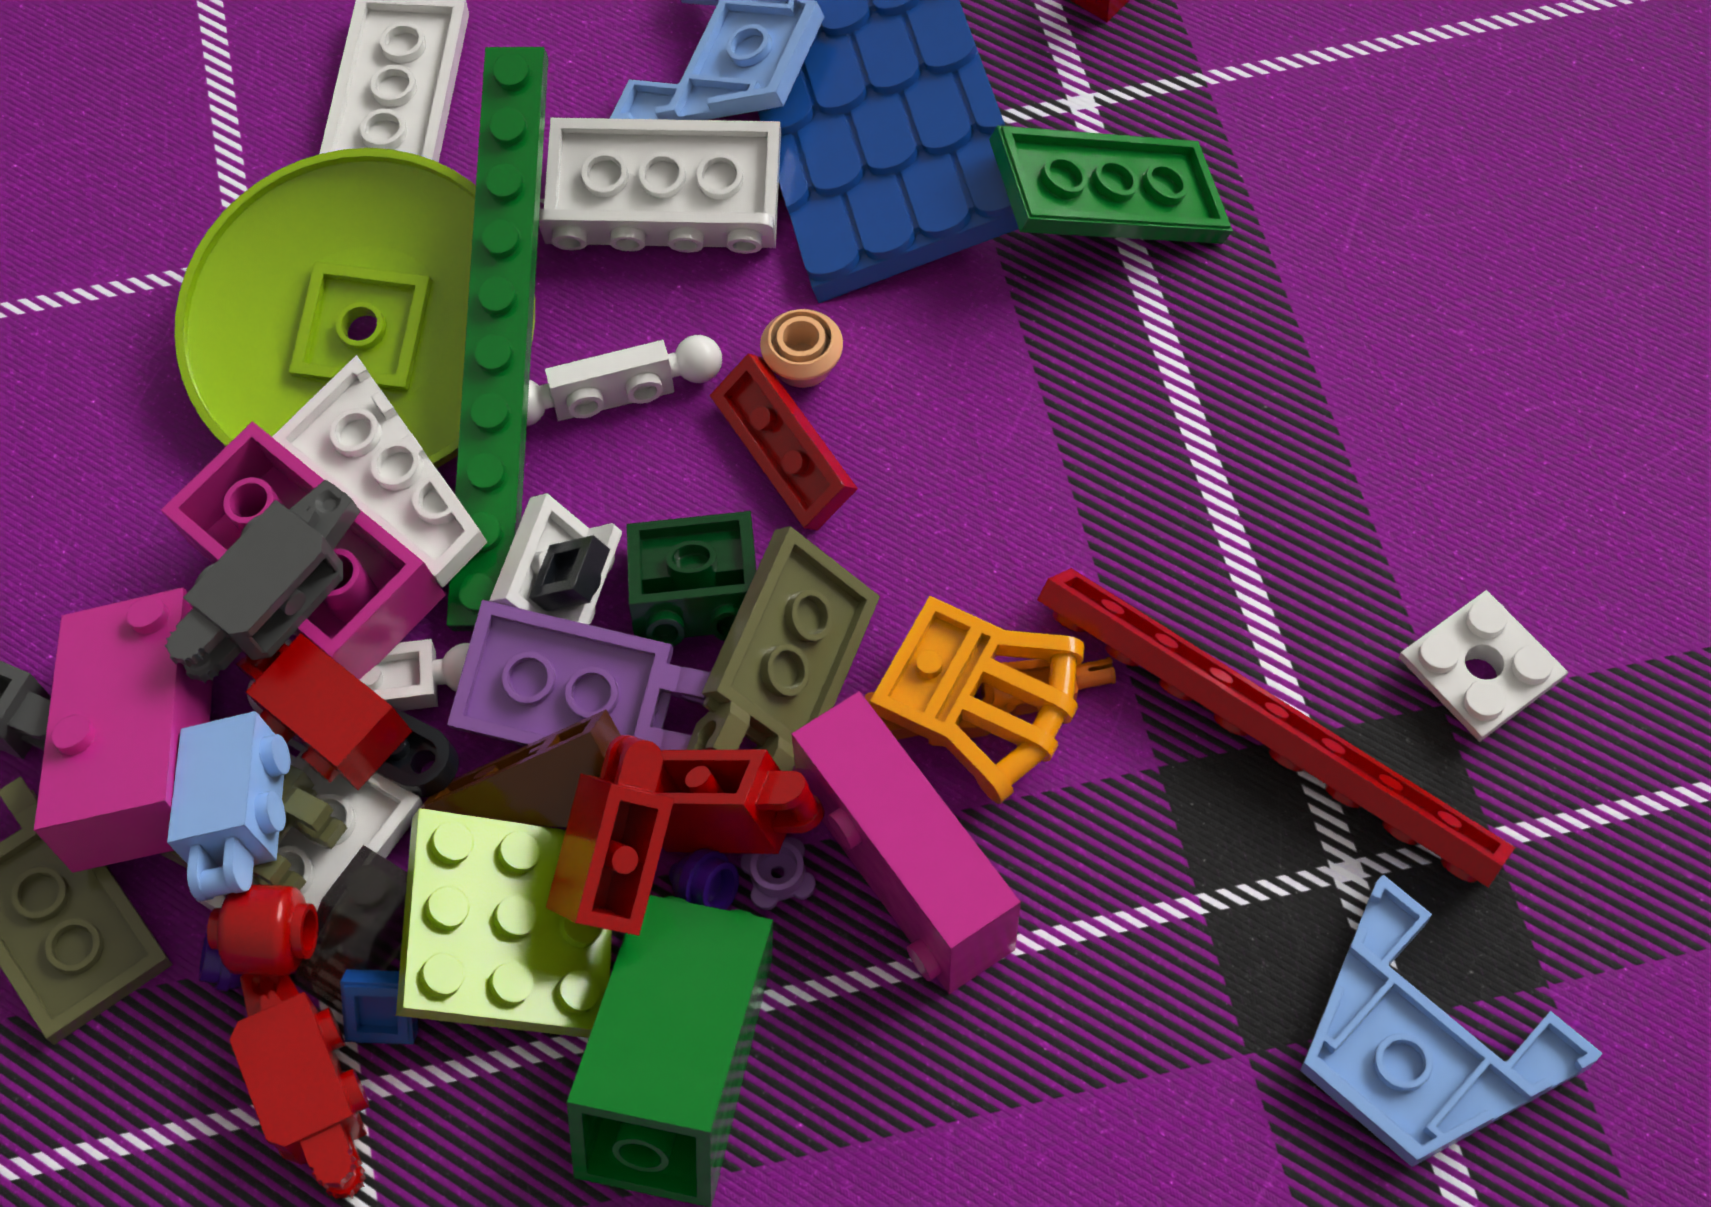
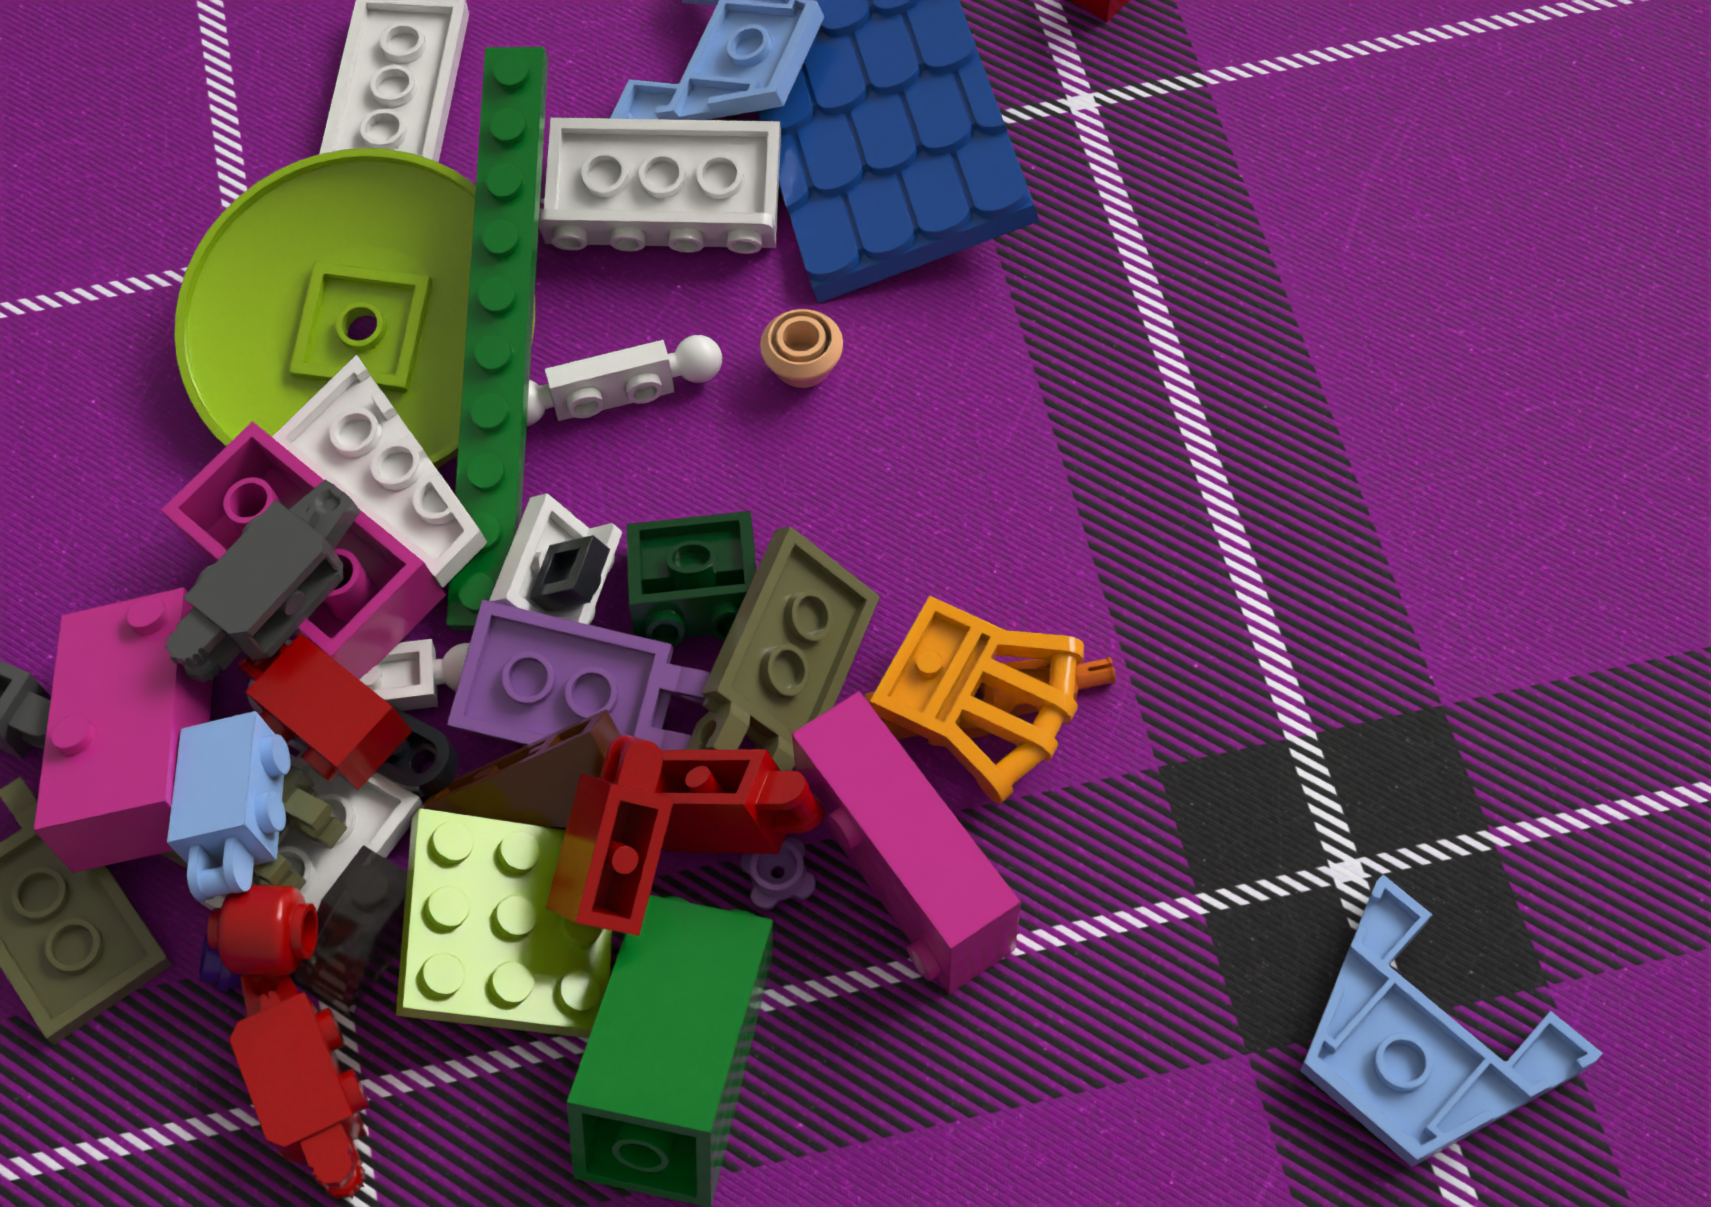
blue tile [340,969,419,1044] -> none
dark purple plate [669,848,739,910] -> none
red plate [709,353,858,531] -> none
green tile [989,125,1233,244] -> none
red plate [1037,568,1516,888] -> none
white piece [1399,590,1568,742] -> none

